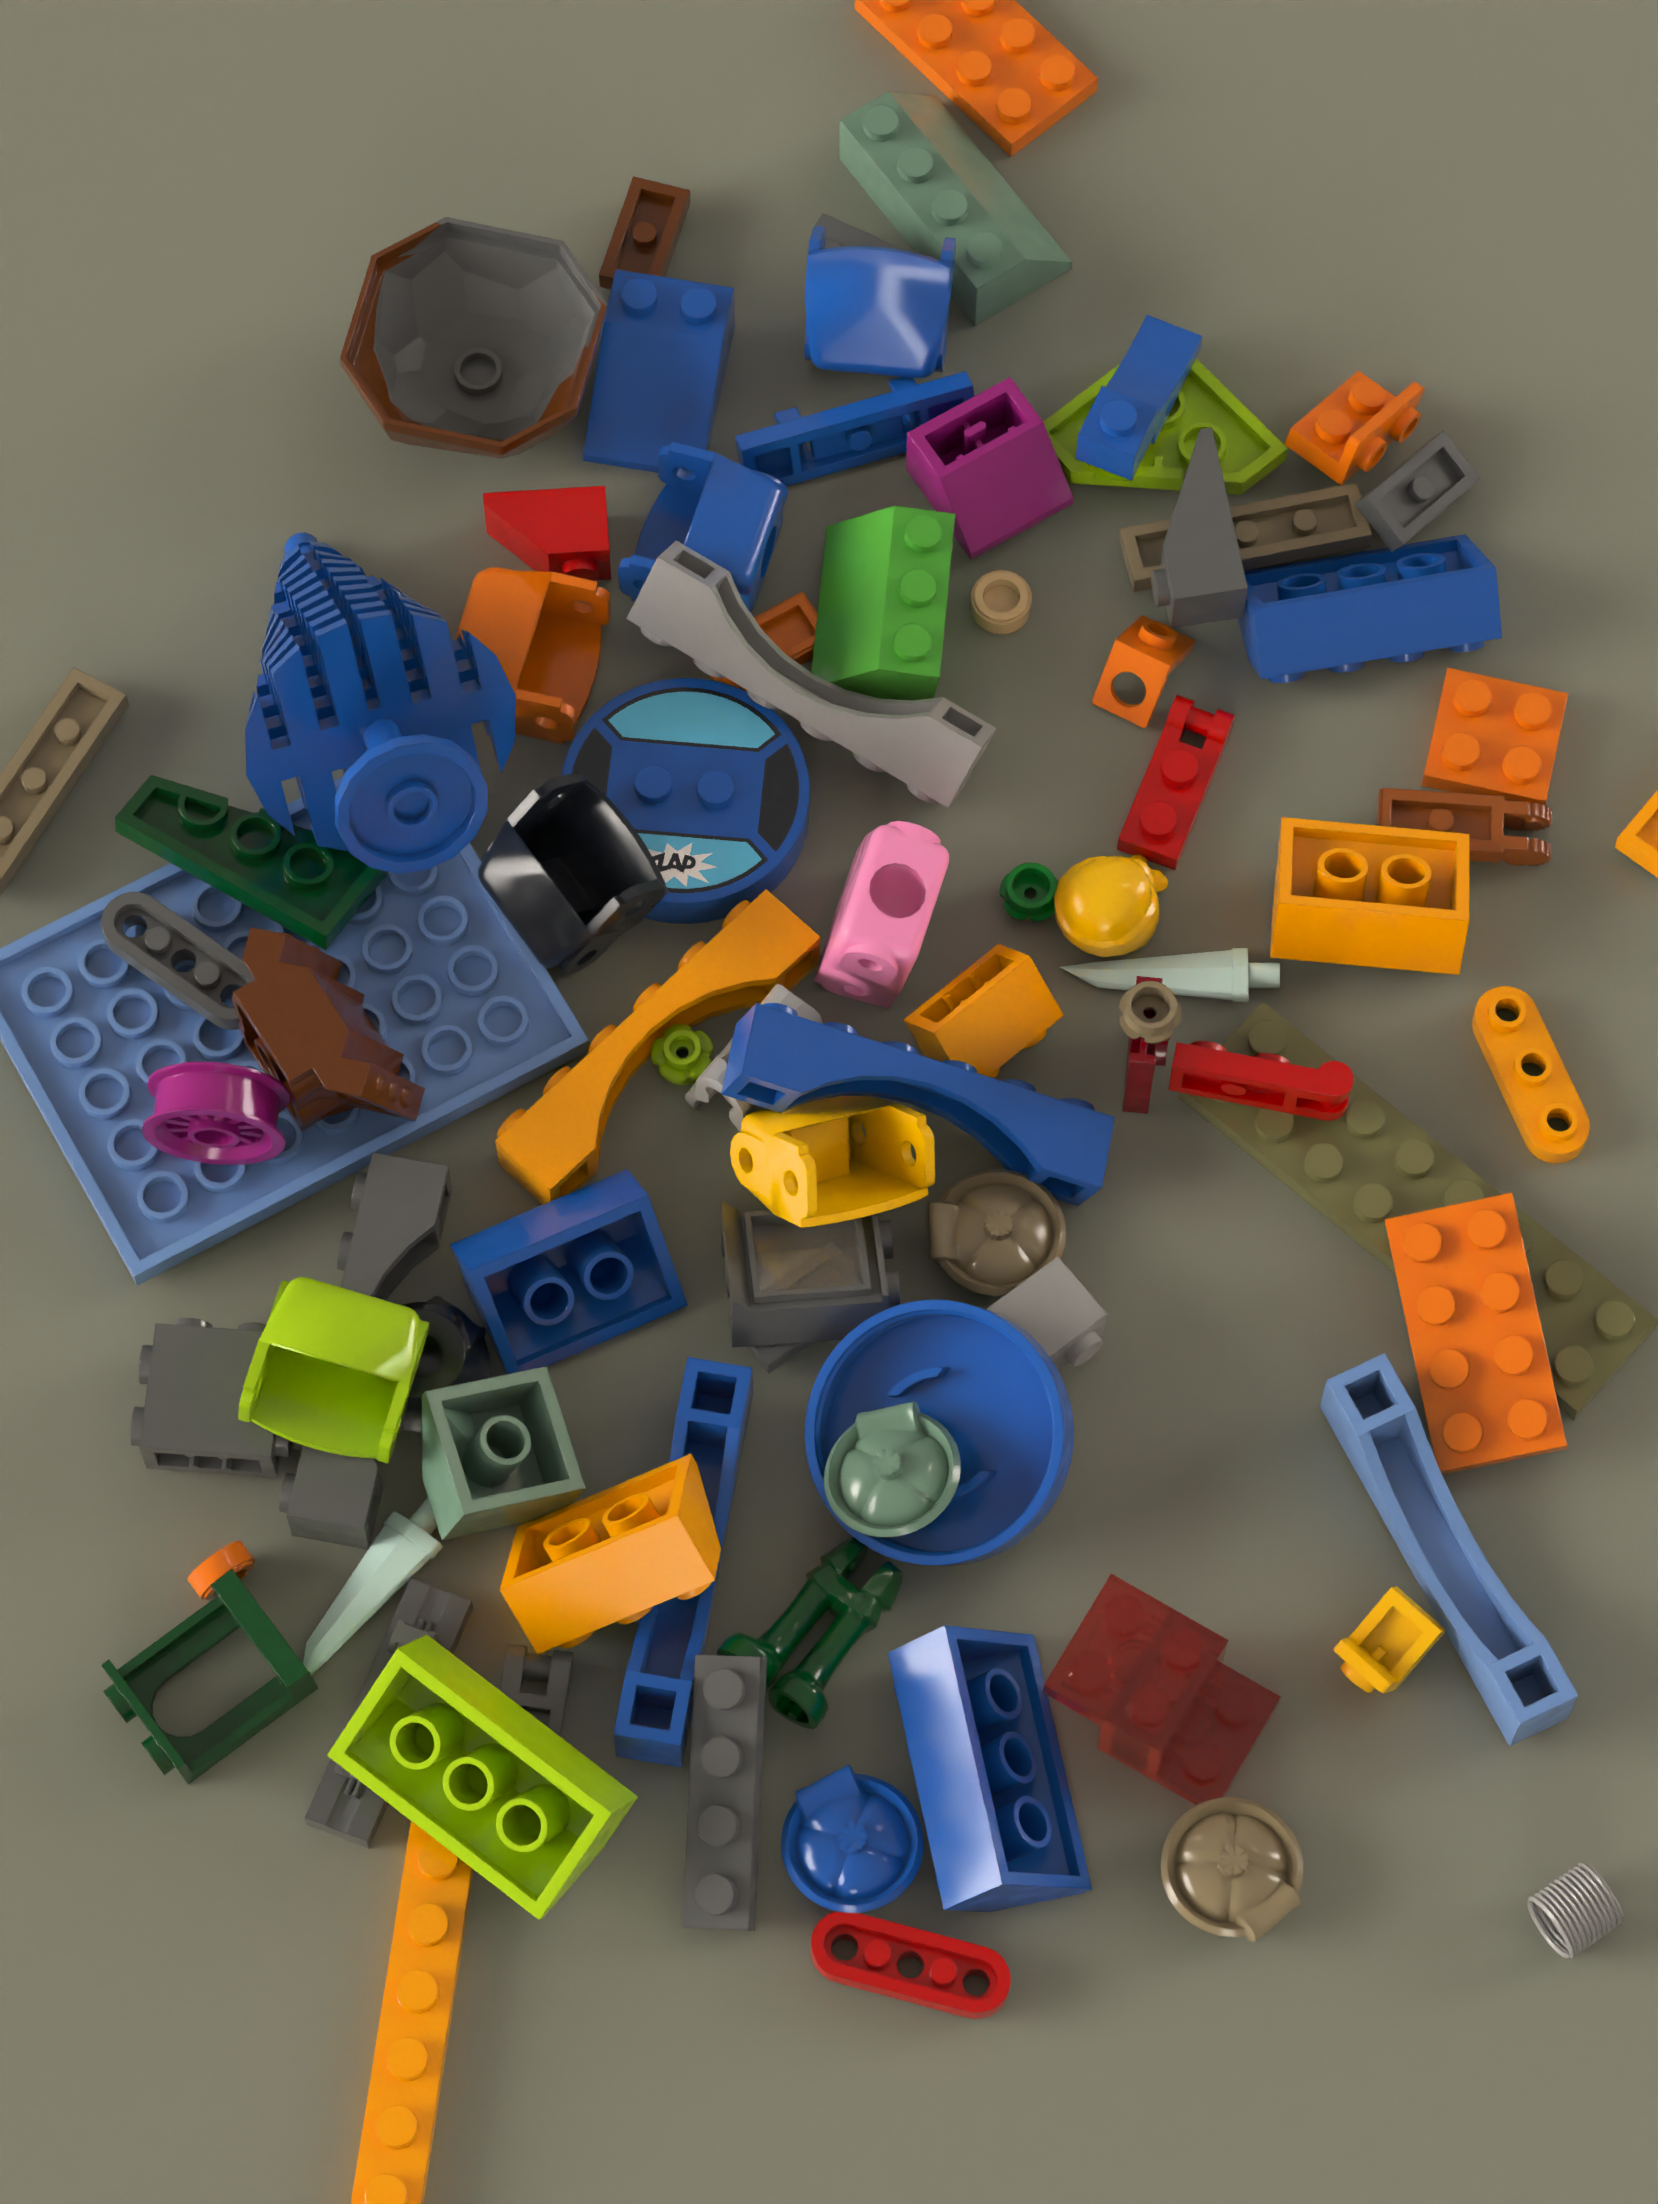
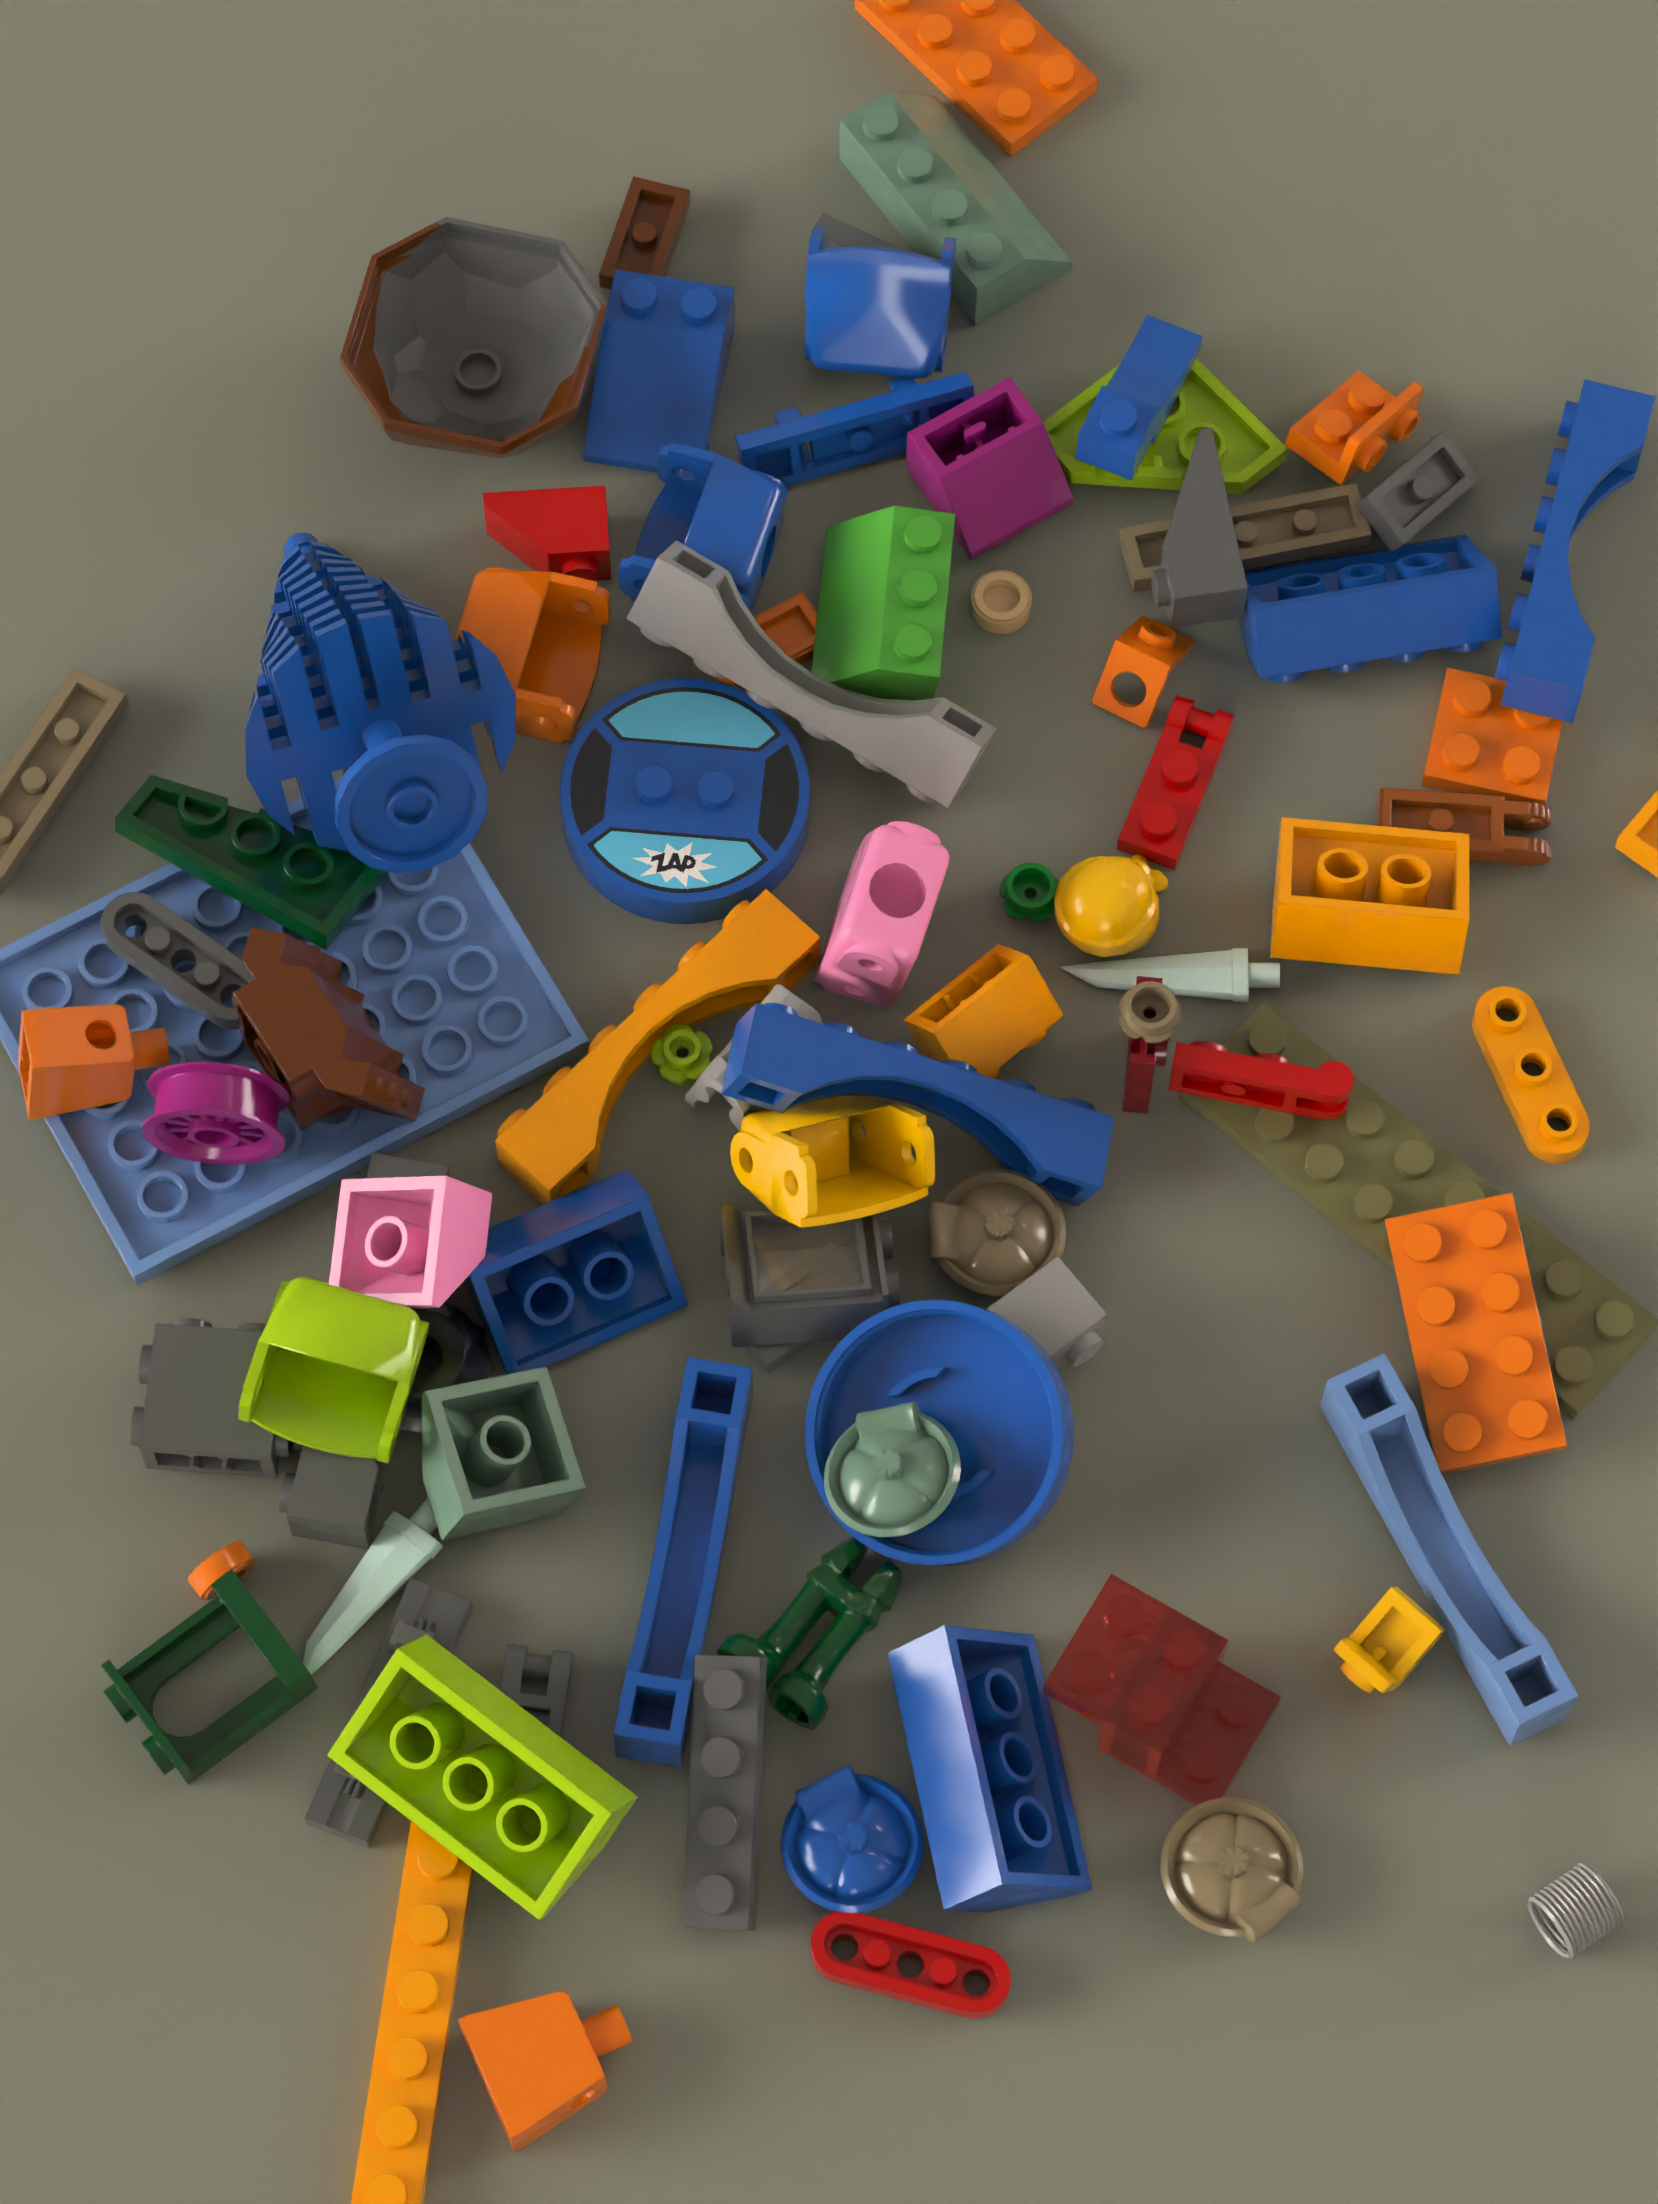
black piece [478,772,668,975] -> none
light orange slope [500,1454,721,1654] -> none
none -> orange torso [18,1004,169,1120]
none -> bright pink slope [329,1176,493,1308]
none -> orange torso [458,1991,633,2152]
none -> blue arch [1495,379,1656,723]

